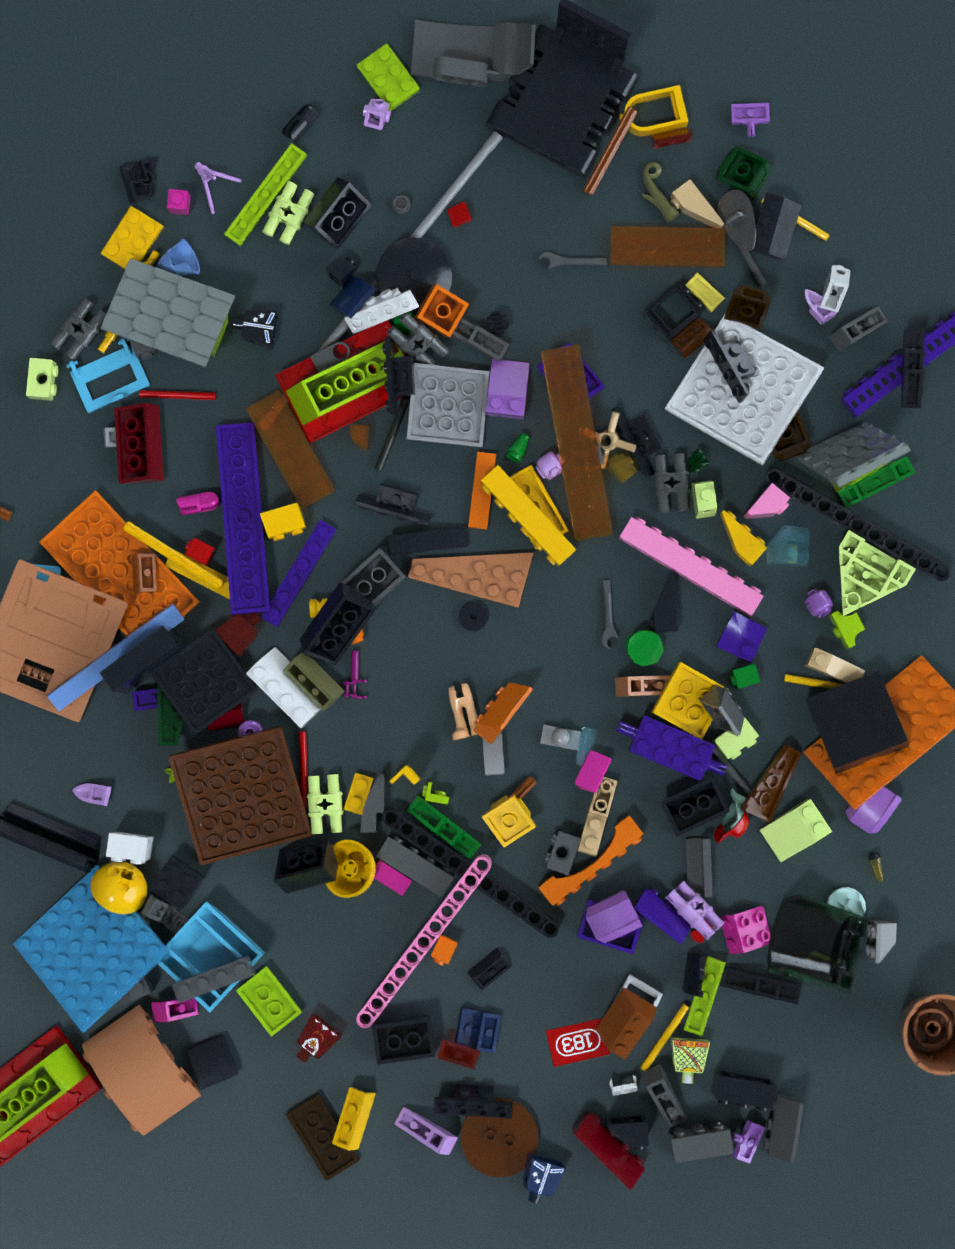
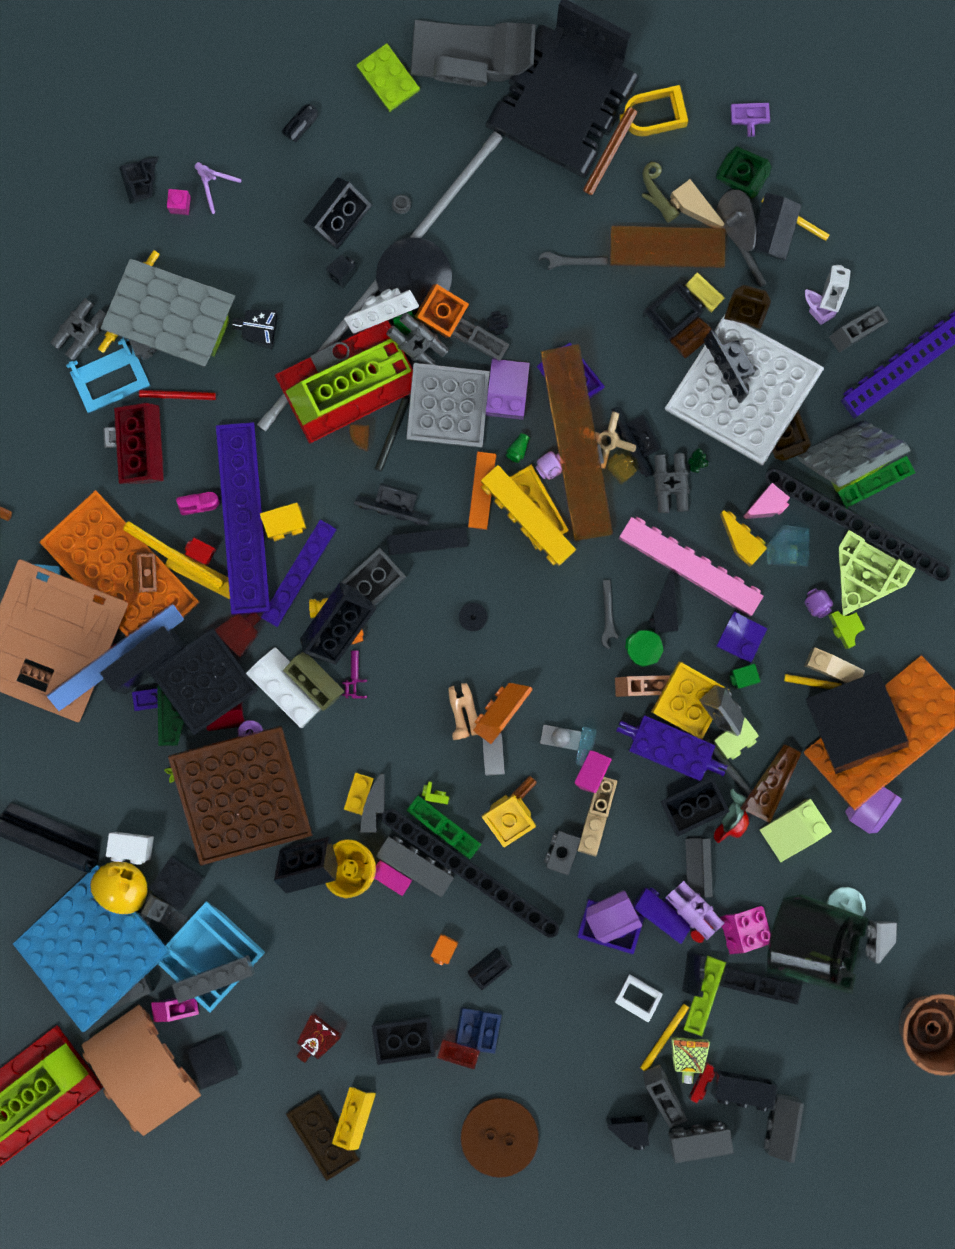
yellowish green brick [26,358,59,401] -> none
lavender plate [73,783,112,806] -> none
yellow plate [101,206,164,269] -> none
medium blue helmet [157,239,200,277] -> none
lime plate [224,143,307,246] -> none
lime plate [236,966,303,1037] -> none
clear orange plate [246,391,335,509] -> none
yellowish green pin [262,181,314,245] -> none
red bar [298,732,308,809] -> none
yellowish green pin [306,774,344,834] -> none
dark blue slope [329,276,376,319] -> none
bright pink beam [356,854,492,1028] -> none
lavender brick [363,98,391,130] -> none
black bracket [382,337,415,416] -> none
yellow panel [389,765,421,785] -> none
lavender slope [394,1107,458,1155] -> none
nougat wing [408,552,534,608] -> none
black bracket [434,1084,513,1119] -> none
red slope [447,201,471,228] -> none
dark blue torso [523,1153,566,1204] -> none
orange arch [538,815,644,906] -> none
red sticker [546,1018,610,1067] -> none
dark red slope [572,1111,645,1190] -> none
dark orange slope [596,987,657,1060] -> none
white piece [609,1075,637,1096] -> none
clear red slope [651,128,692,149] -> none
yellowish green torso [691,480,717,519] -> none
medium lavender plate [731,1120,765,1163] -> none
clear yellow piece [868,852,884,882] -> none
black slope [901,328,925,408] -> none
none -> red plate [688,1062,715,1103]

